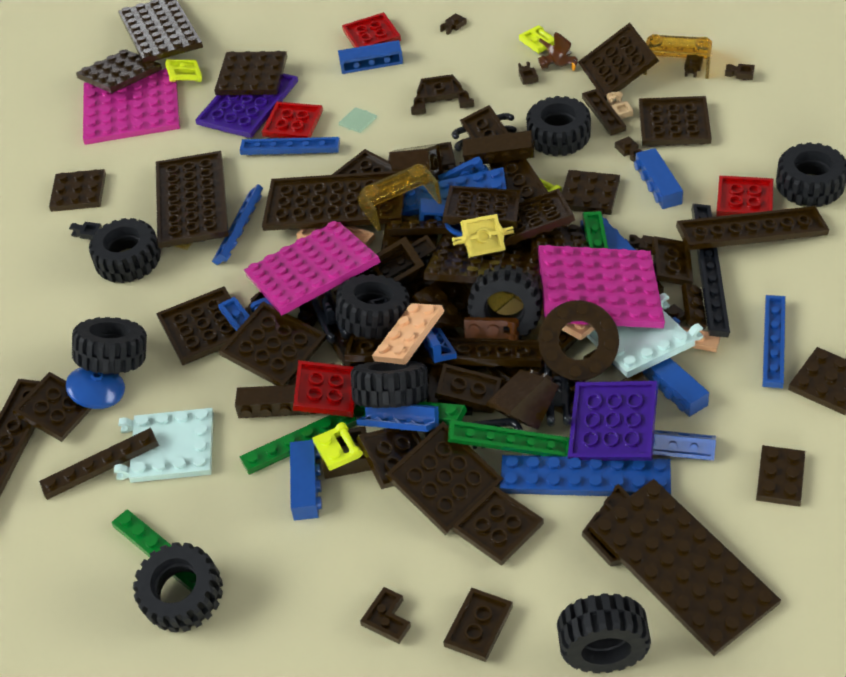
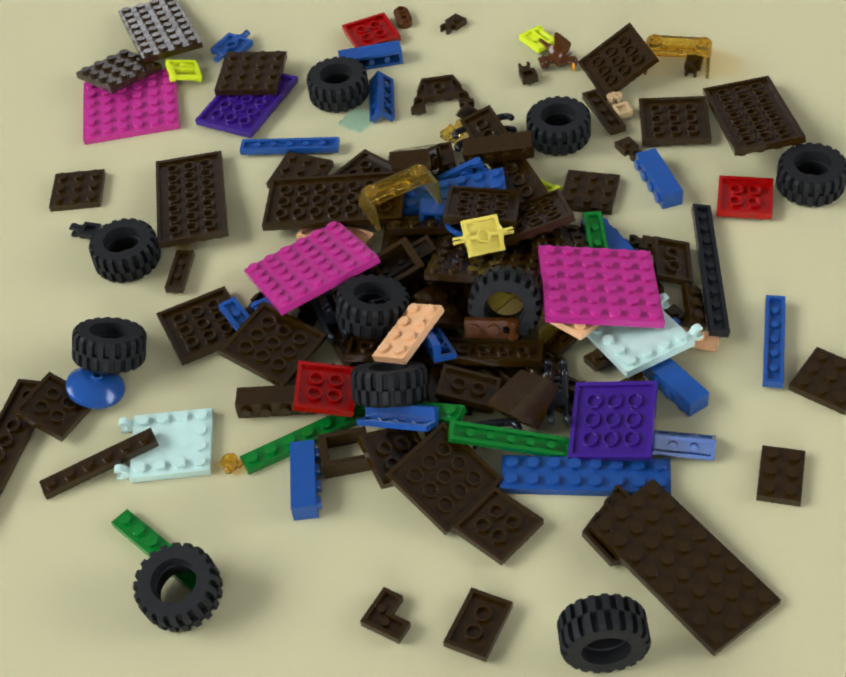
blue plate [212,184,263,265] -> none
red plate [262,101,323,138] -> none
neon yellow plate [312,422,363,471] -> none
dark brown plate [538,300,619,381] -> none
dark brown plate [676,206,829,251] -> none
dark brown plate [725,64,755,80] -> none
none -> dark brown plate [165,250,195,293]
none -> blue plate [210,30,254,63]
none -> clear yellow plate [218,453,243,474]
none -> dark brown plate [266,152,334,188]
none -> black tyre [306,56,369,113]
none -> blue fence [369,71,395,123]
none -> reddish brown plate [394,6,412,29]
none -> clear yellow plate [440,119,463,144]
none -> dark brown panel [455,102,478,119]
none -> dark brown plate [703,76,806,156]

